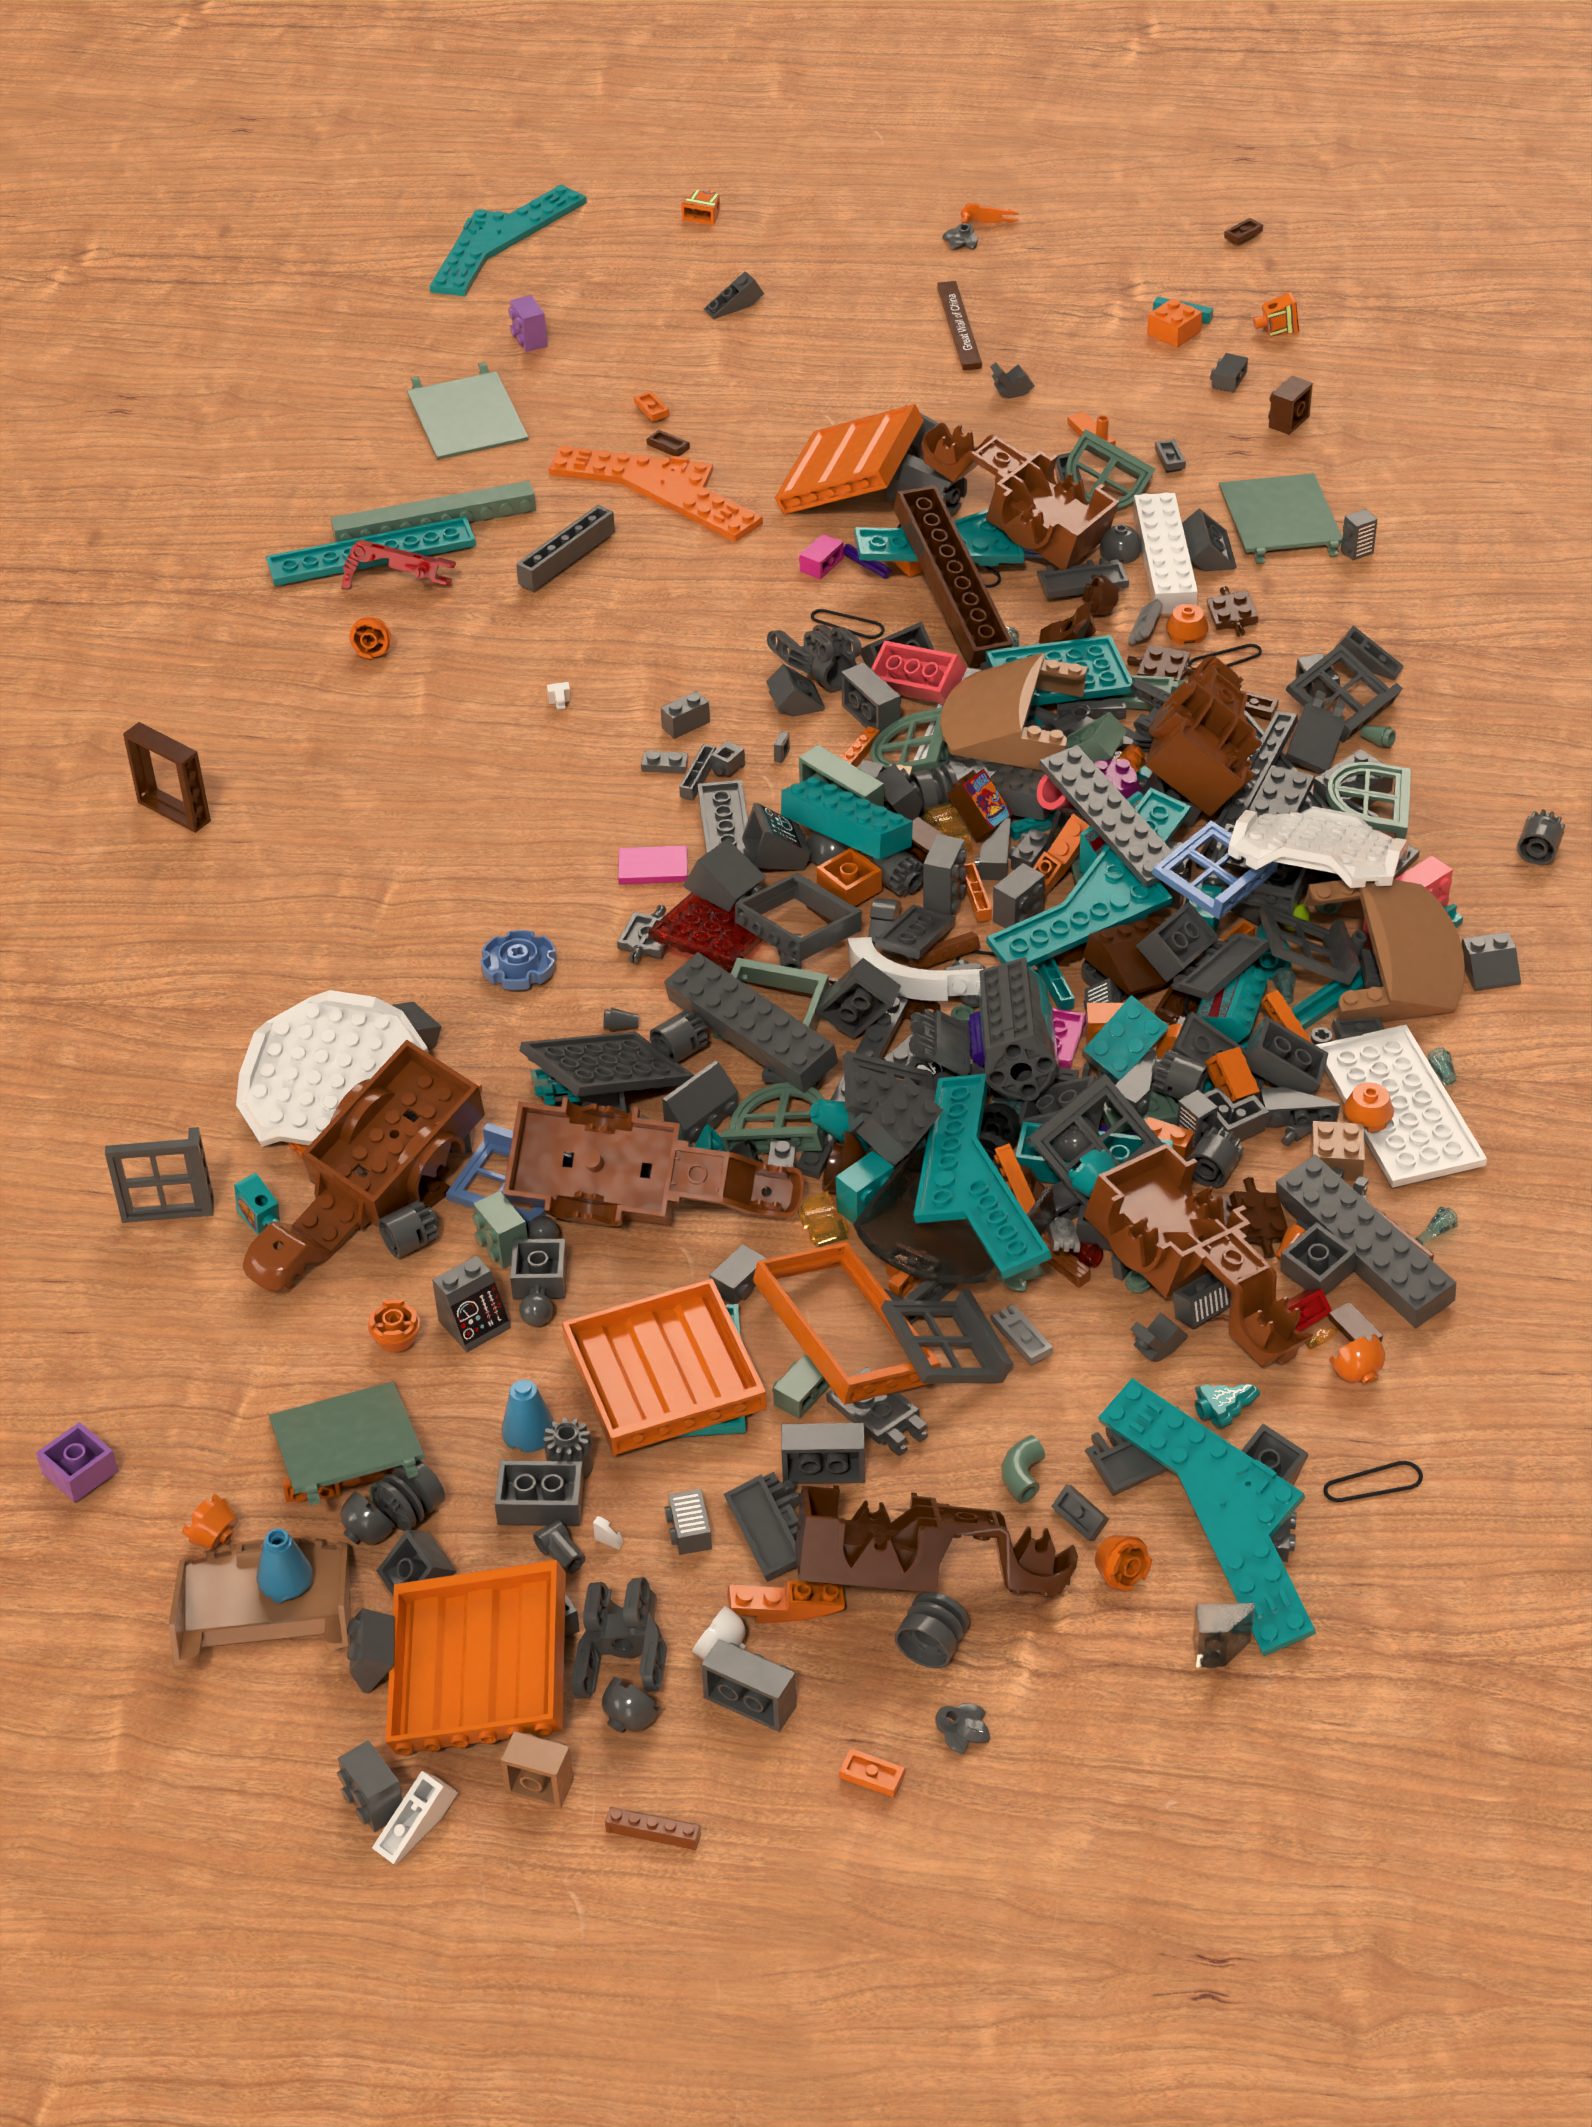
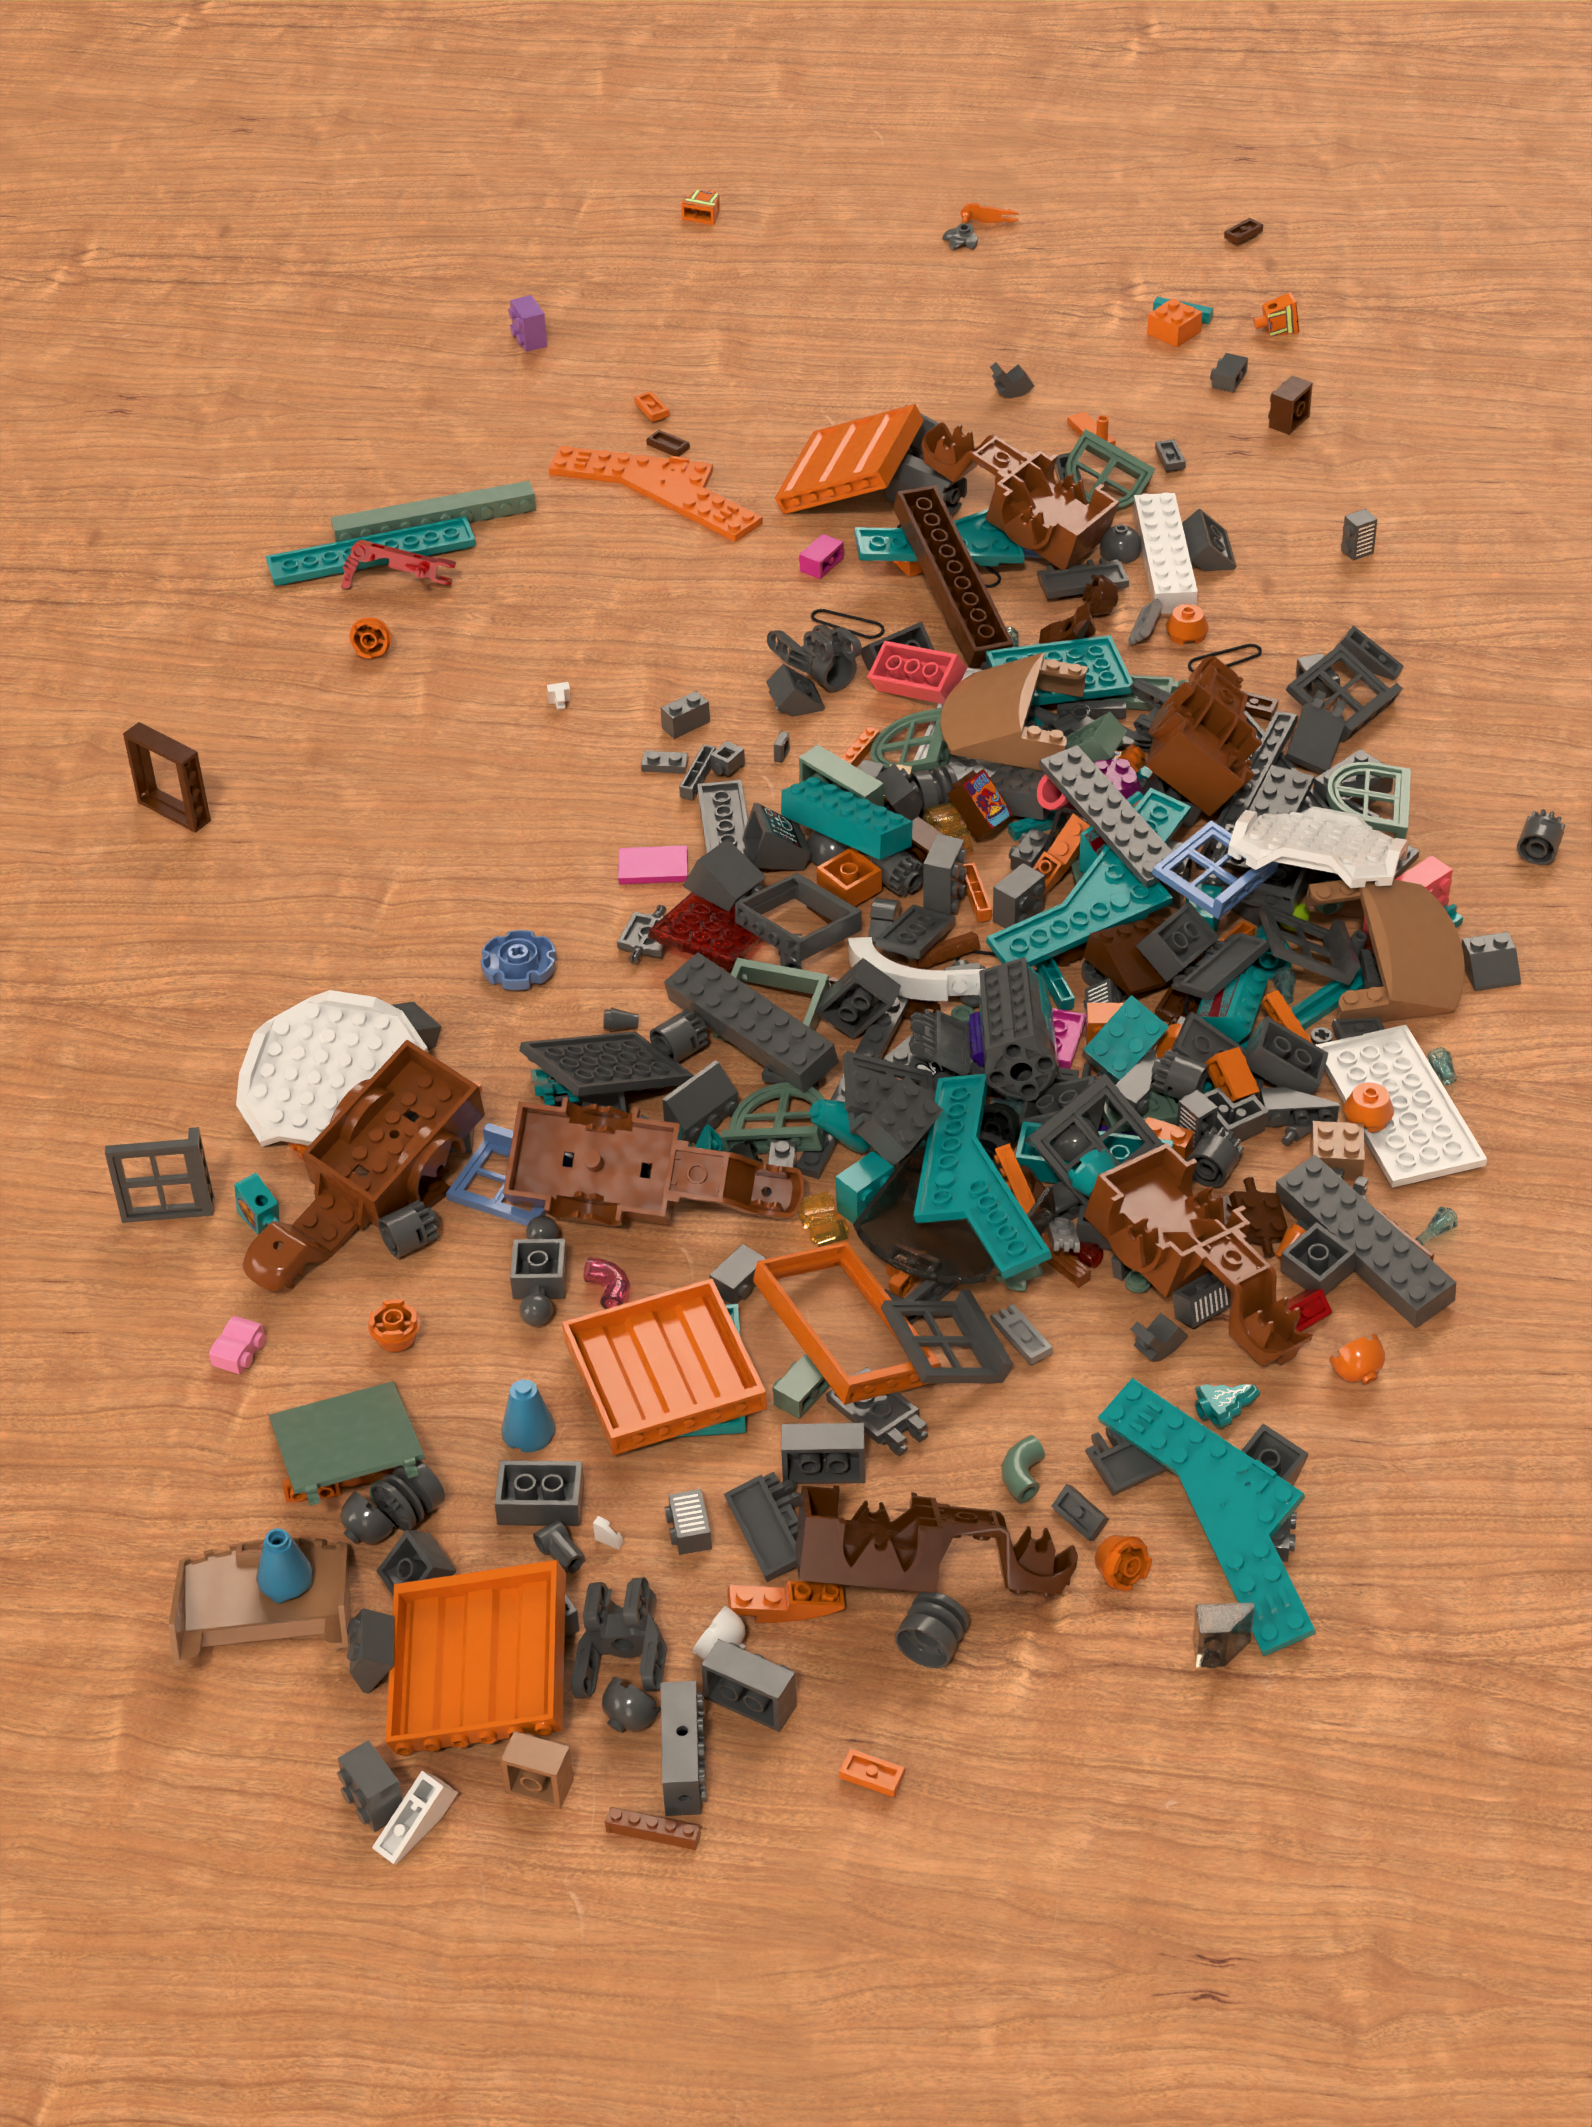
medium lavender brick [36,1422,118,1503] -> none
orange cone [182,1494,238,1550] -> none
flag [407,362,529,460] -> none
teal piece [430,185,587,296] -> none
slope [432,1255,511,1352] -> none
sand green brick [472,1191,528,1269] -> none
dark grey brick [516,505,615,591] -> none
dark grey gear [543,1418,594,1480] -> none
dark grey slope [704,272,764,319] -> none
reddish brown cylinder [822,1130,866,1193] -> none
dark grey brick [841,663,902,733] -> none
dark purple axle [844,544,892,579] -> none
dark grey plate [935,1703,990,1754] -> none
reddish brown tile [937,281,982,370] -> none
slope [975,818,1011,880] -> none
plate [1127,644,1196,681] -> none
reddish brown plate [1207,586,1258,637] -> none
sand green flag [1219,473,1343,564] -> none
clear yellow helmet [1306,1327,1338,1349] -> none
black piece [1323,1461,1423,1502] -> none
tile [1328,1302,1383,1342] -> none
sand green cone [1361,725,1396,748] -> none
none -> bright pink brick [209,1316,266,1374]
none -> clear pink cylinder [584,1257,631,1309]
none -> brick [661,1681,707,1816]

